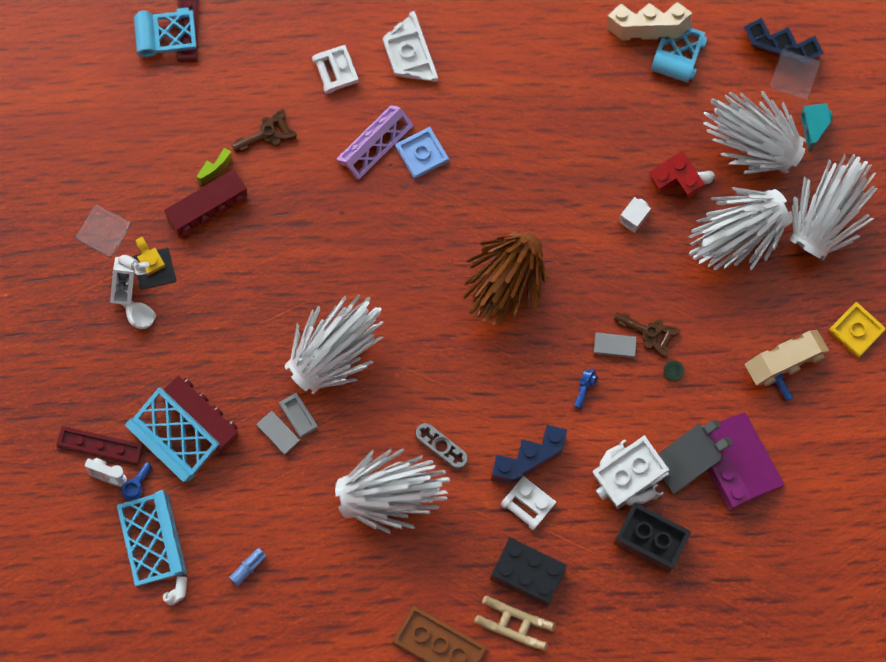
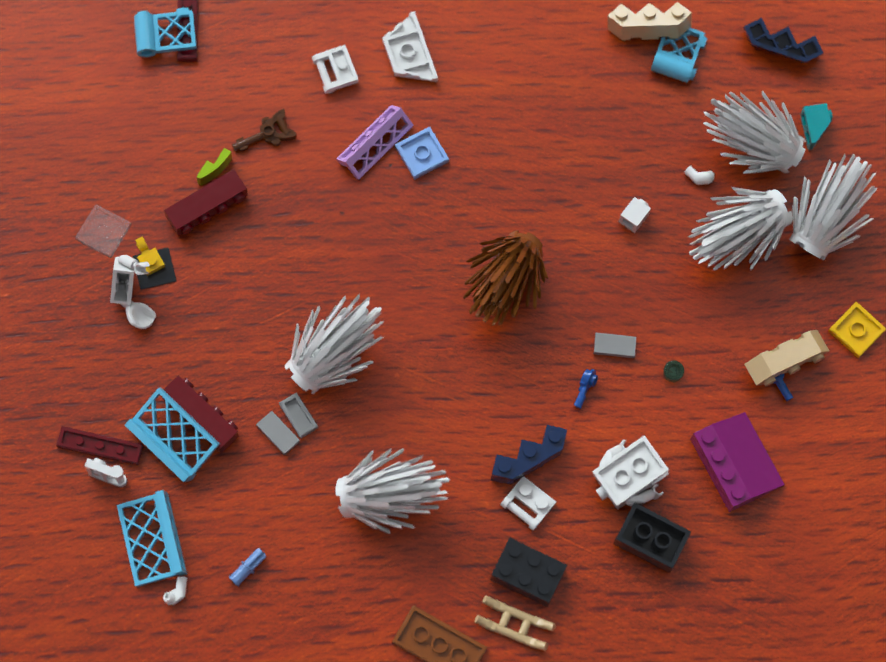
blue plate [121,462,152,501] -> none
light grey beam [416,423,467,470] -> none
reddish brown piece [614,312,680,358] -> none
red brick [649,151,706,199] -> none
dark grey tile [658,419,734,494] -> none
clear tile [770,49,821,99] -> none

